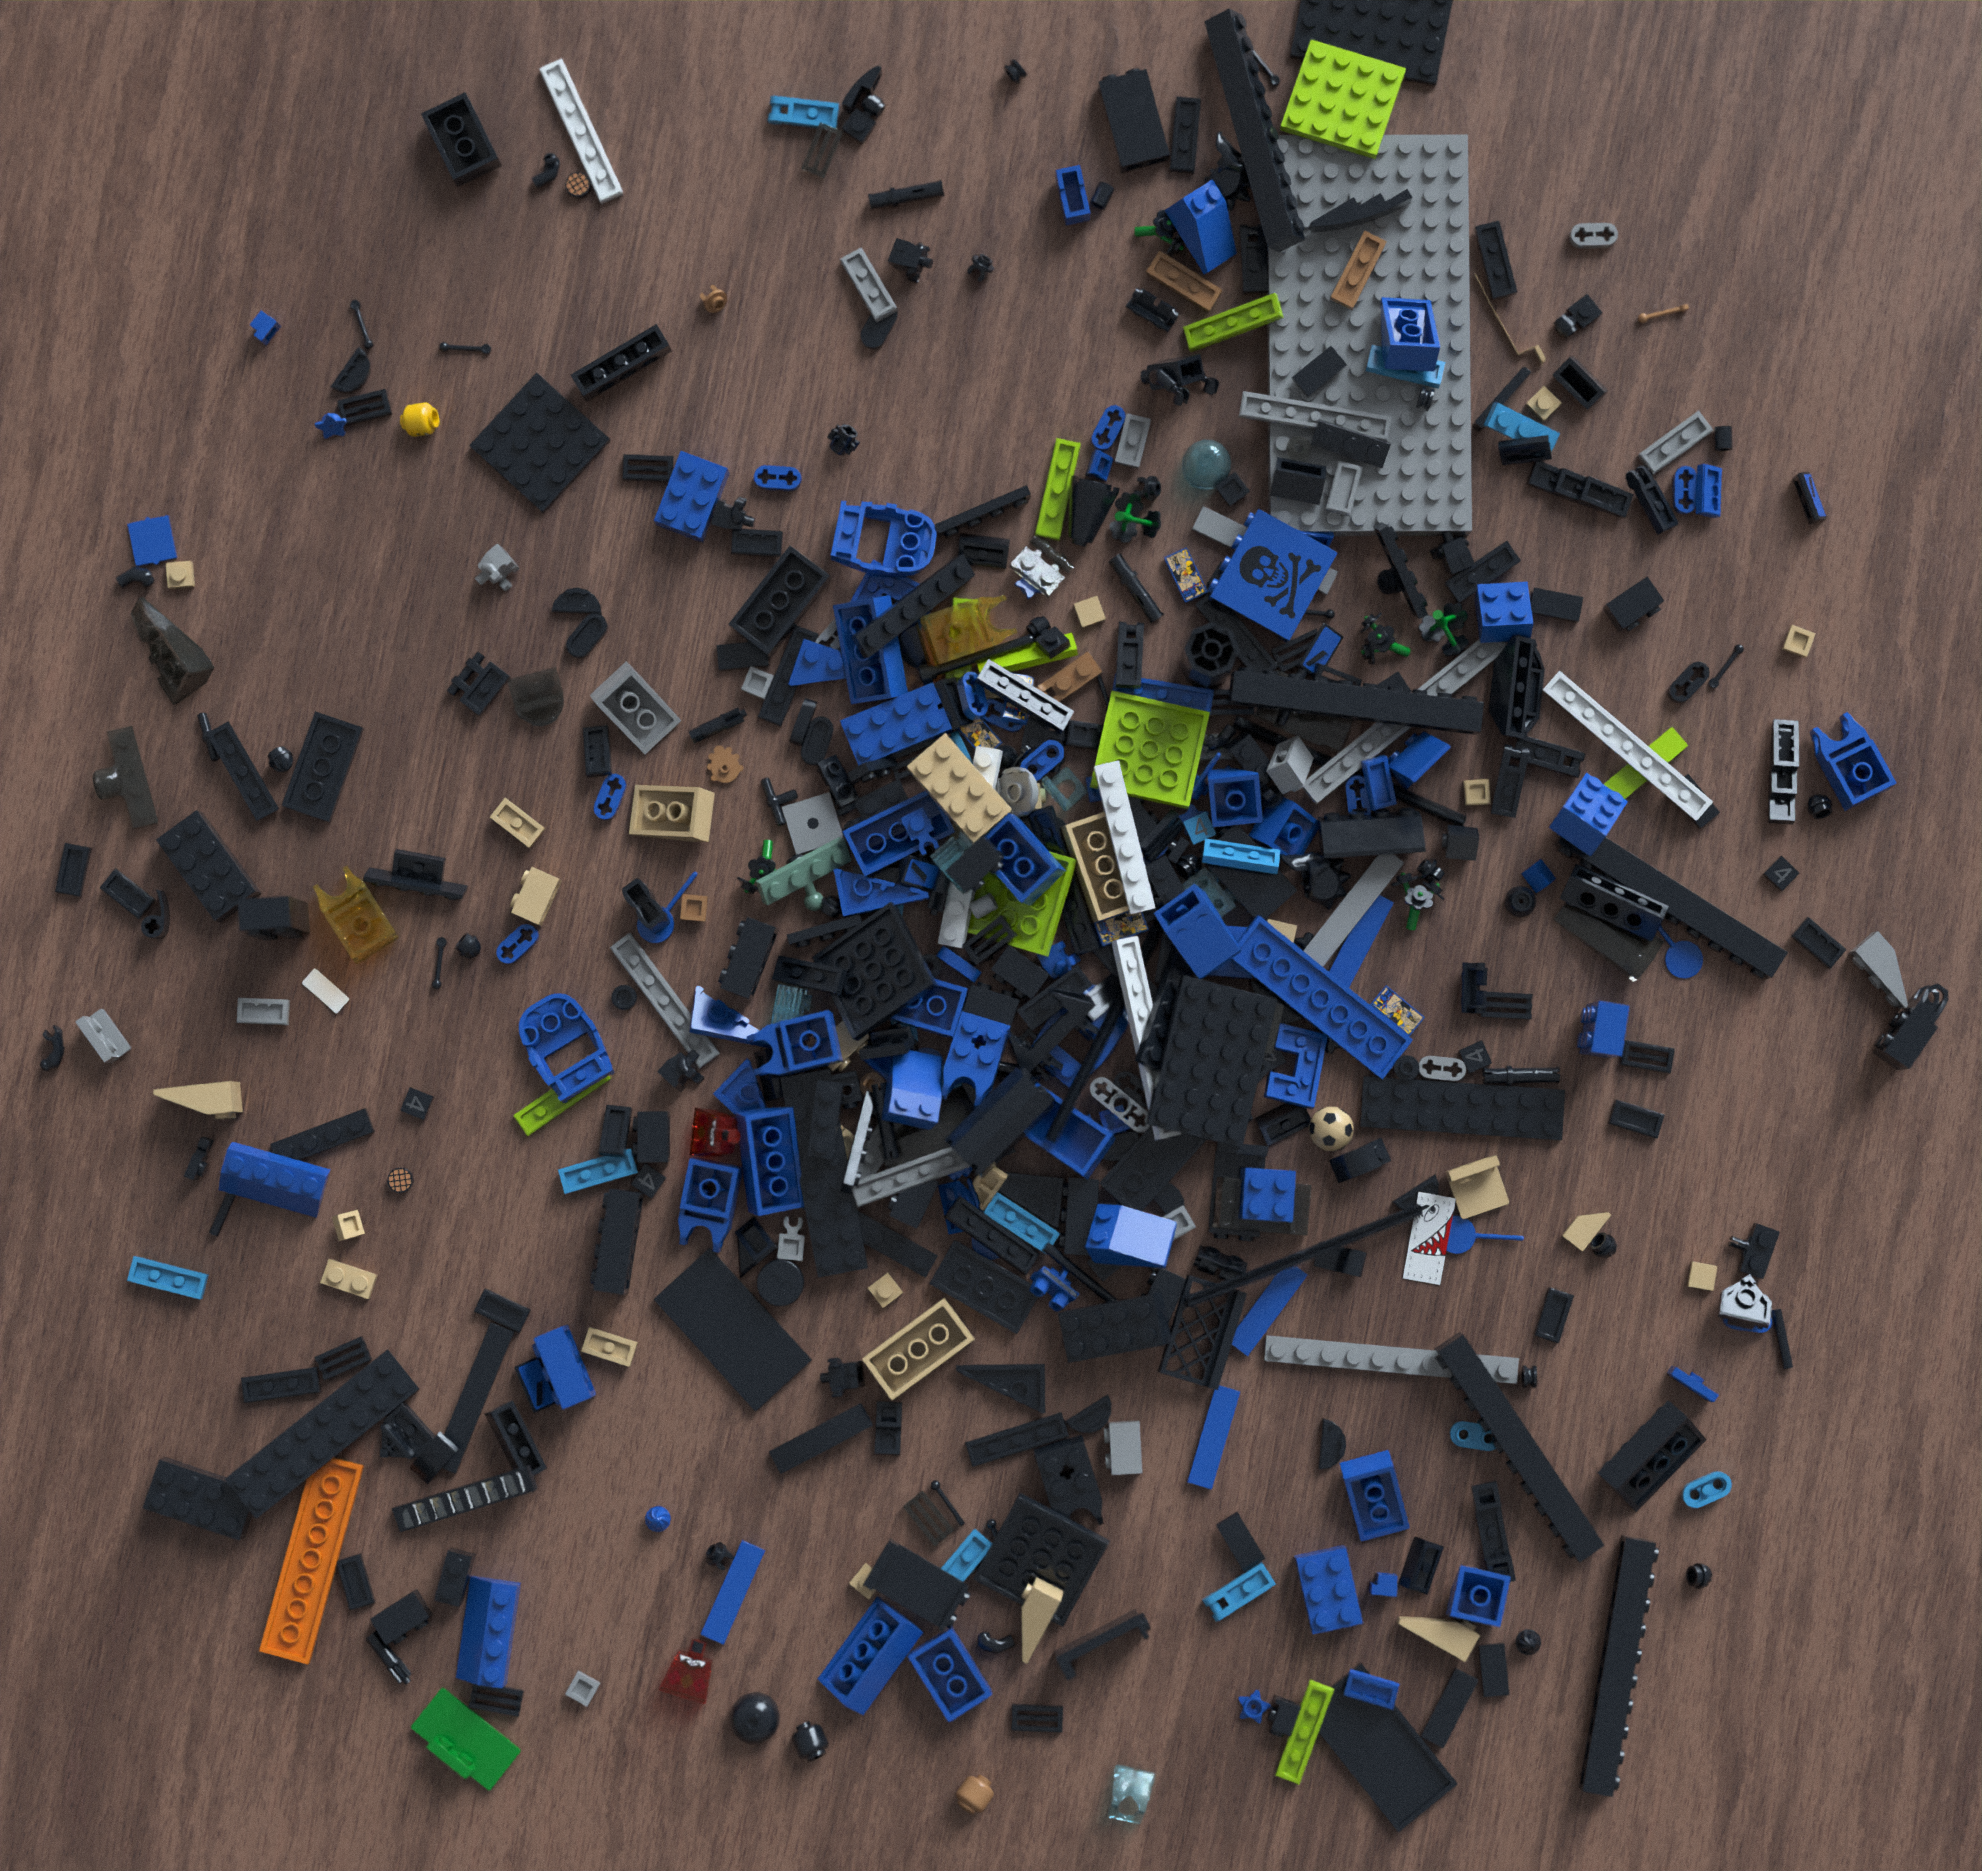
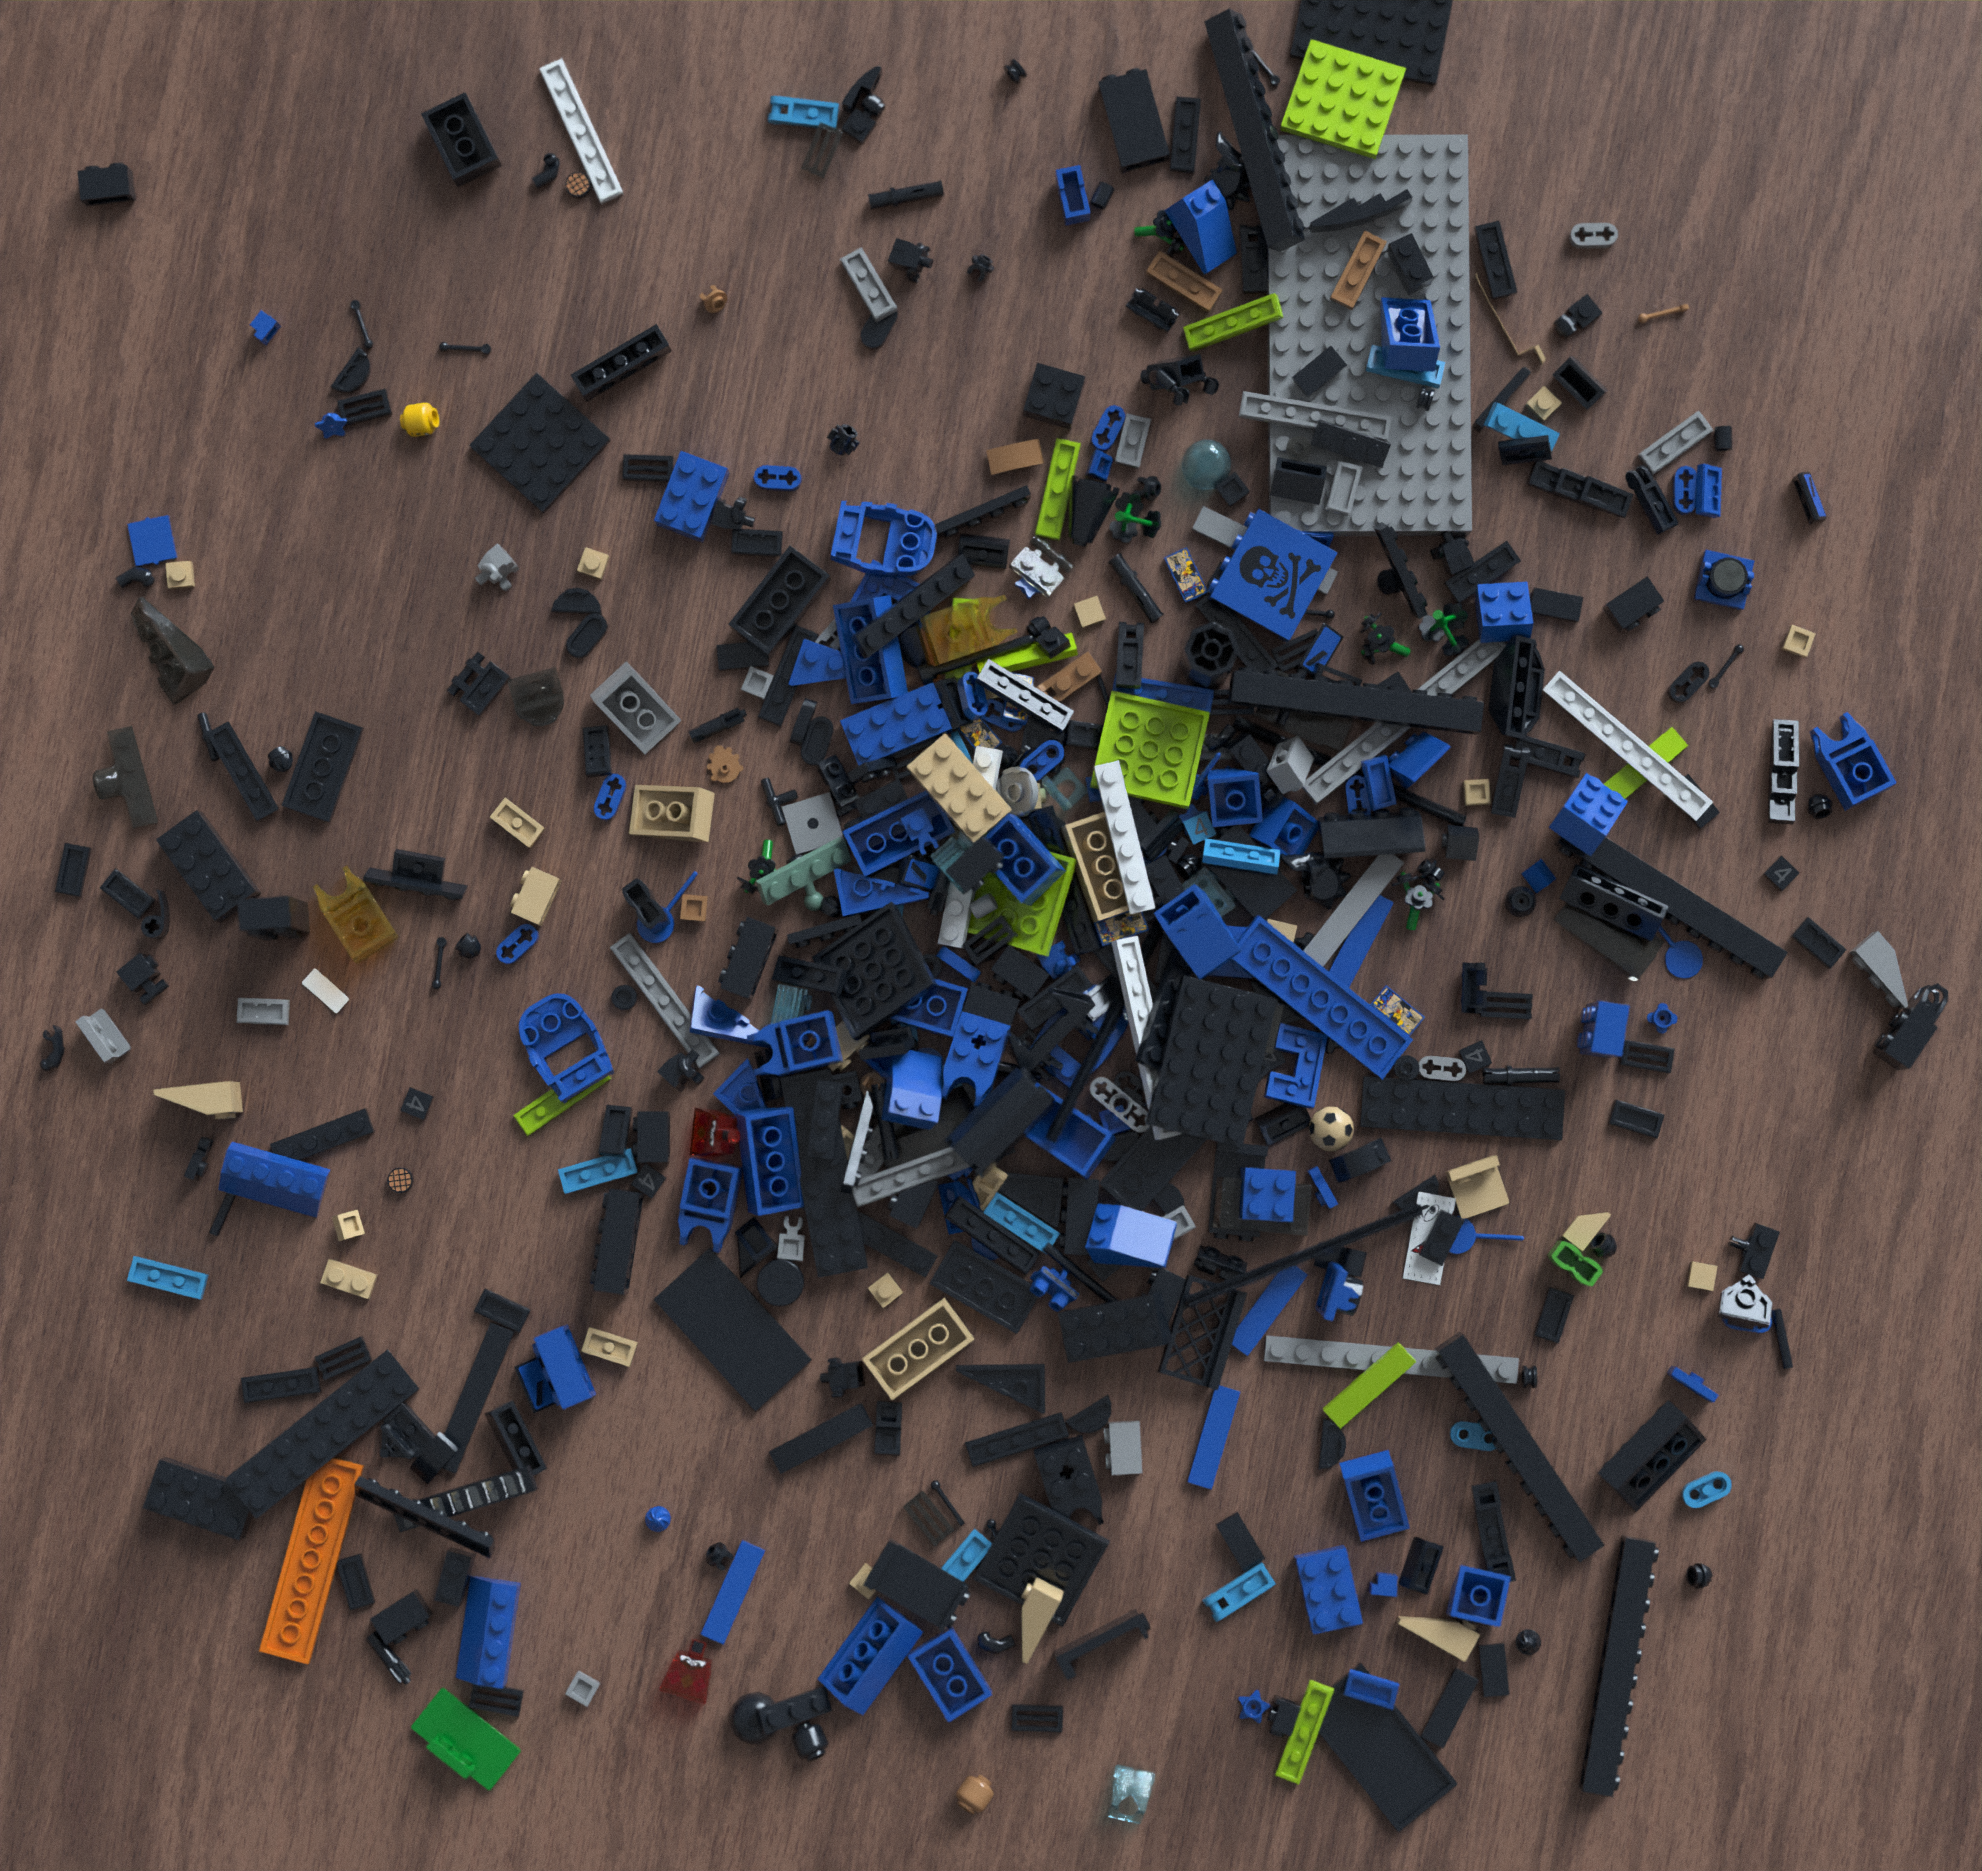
none -> black piece [77,163,136,206]
none -> black brick [116,953,169,1006]
none -> black plate [354,1476,495,1559]
none -> tan plate [577,547,610,580]
none -> black plate [755,1686,832,1735]
none -> medium nougat slope [986,439,1044,475]
none -> black brick [1023,363,1085,430]
none -> blue plate [1307,1166,1338,1209]
none -> blue piece [1315,1261,1363,1321]
none -> lime tile [1323,1342,1416,1429]
none -> black brick [1386,233,1434,295]
none -> black plate [1419,1209,1464,1266]
none -> bright green brick [1547,1241,1603,1286]
none -> blue plate [1647,1003,1677,1033]
none -> piece [1694,550,1755,610]

